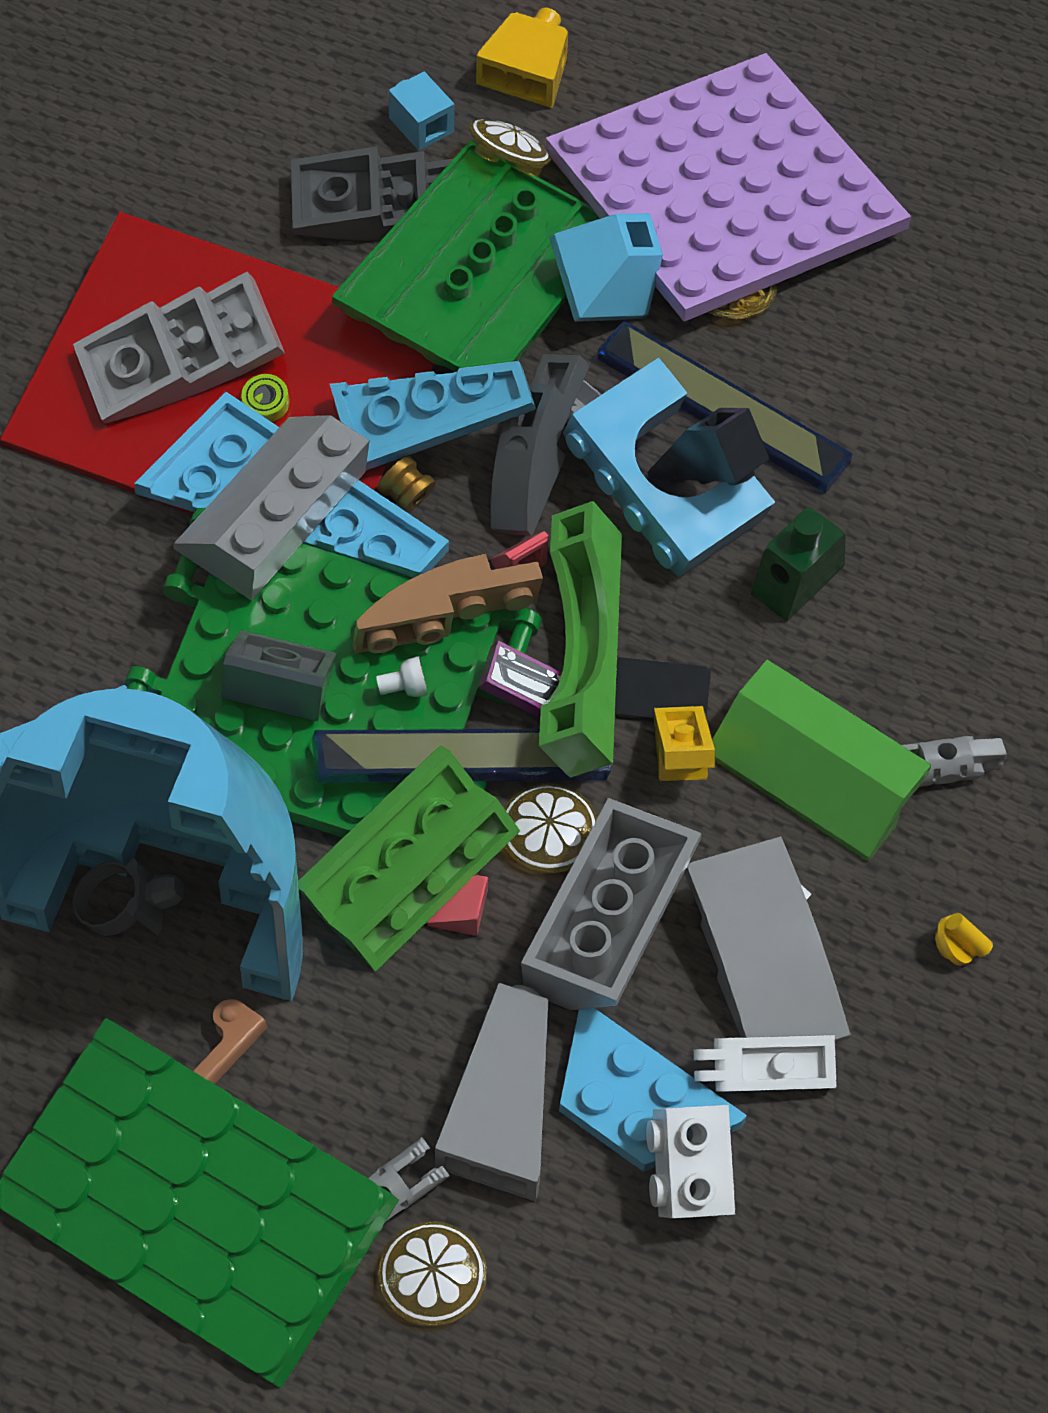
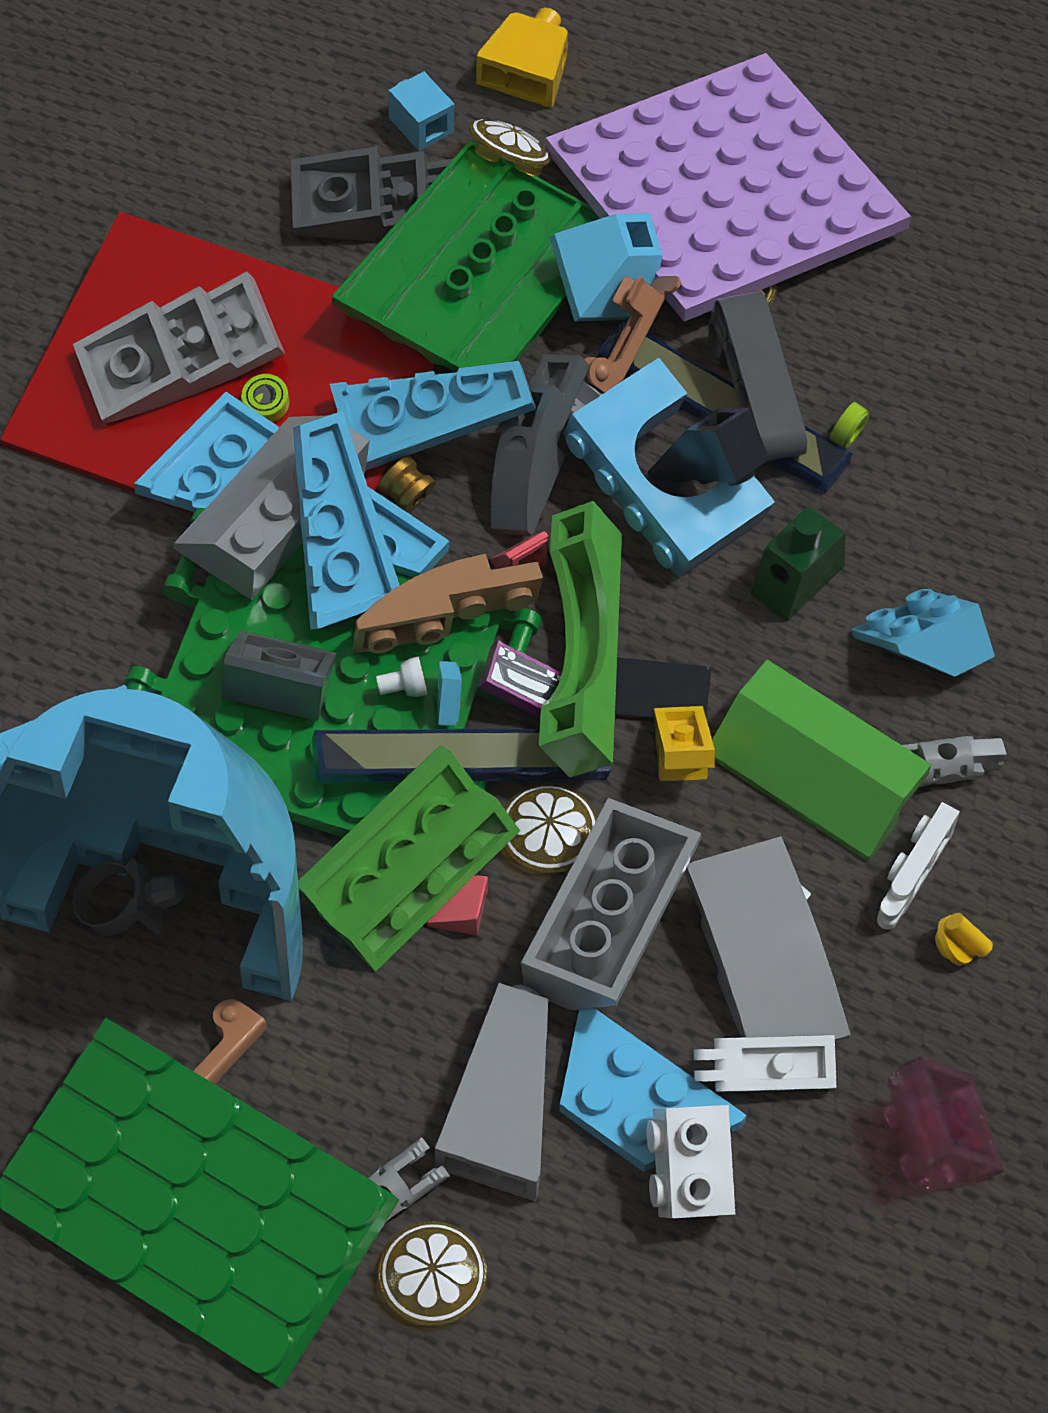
none -> medium azure wing [293,411,400,630]
none -> medium azure tile [437,661,462,726]
none -> nougat piece [584,276,681,394]
none -> dark grey beam [708,291,807,462]
none -> lime tile [829,402,870,450]
none -> medium azure slope [851,589,995,677]
none -> white hinge [877,802,960,929]
none -> clear pink brick [884,1056,1004,1190]

